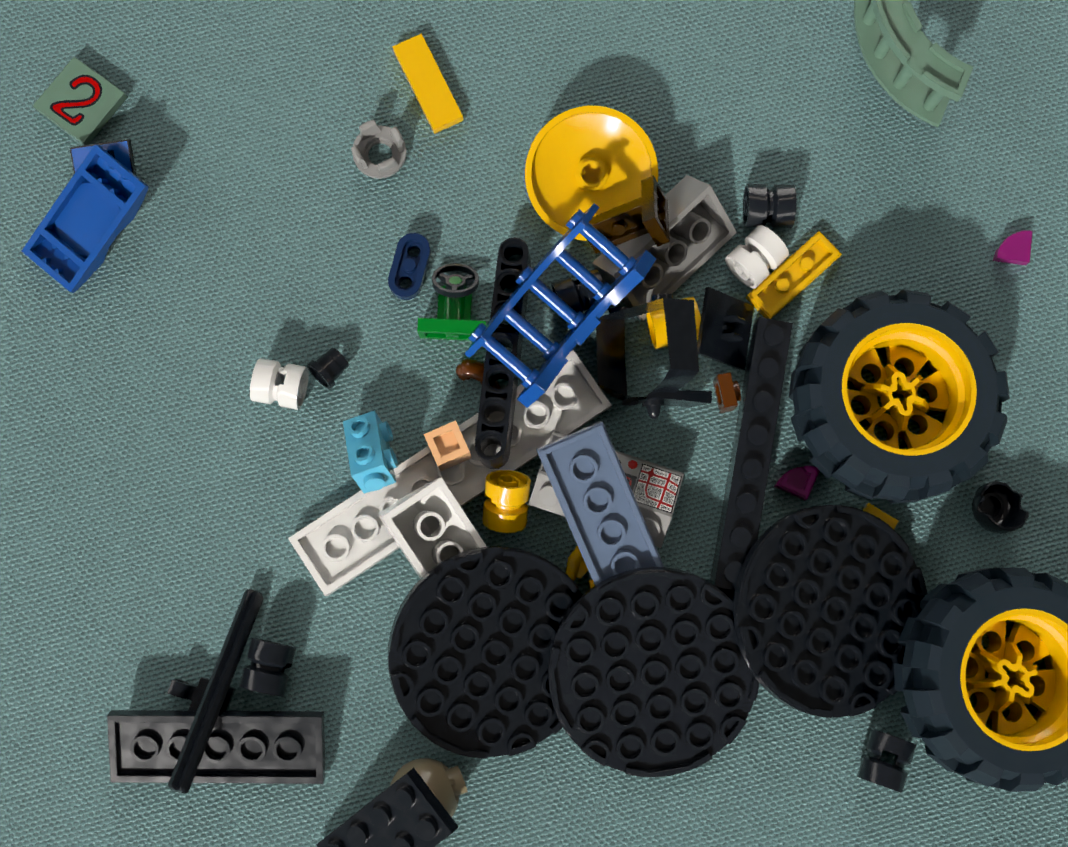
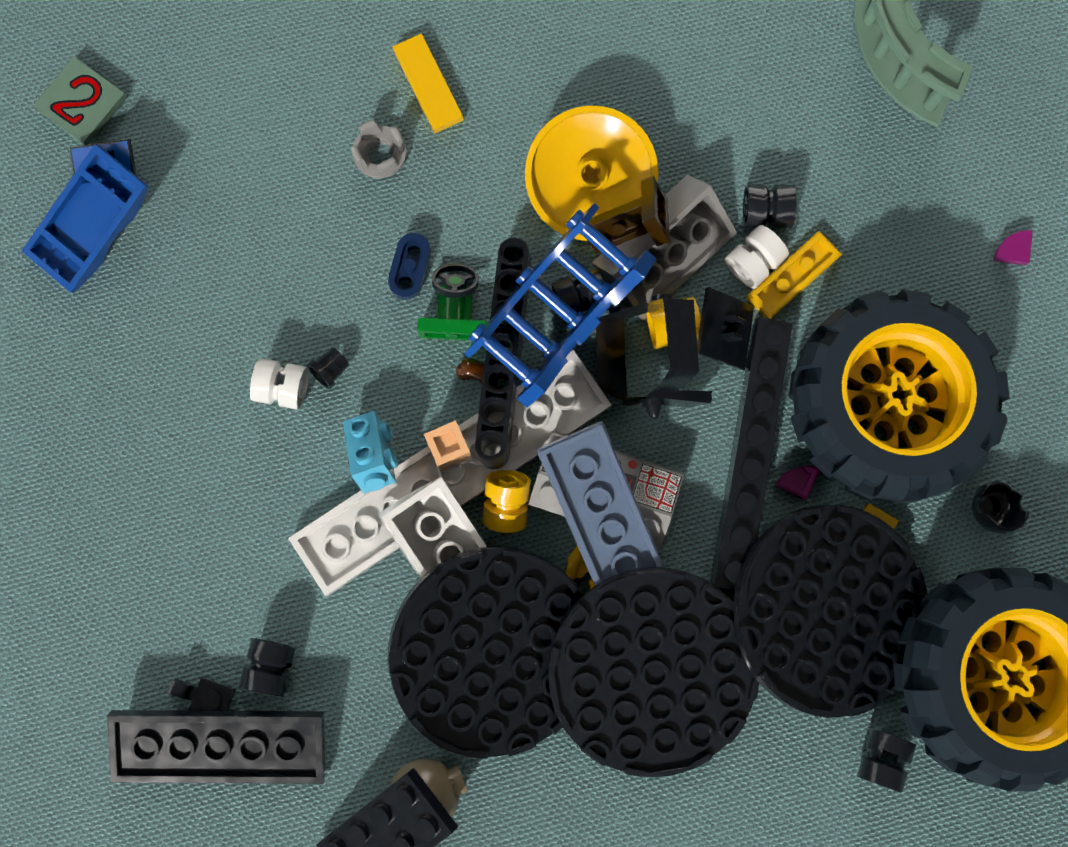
black axle [168,589,263,794] -> none
reddish brown plate [713,372,741,413] -> none

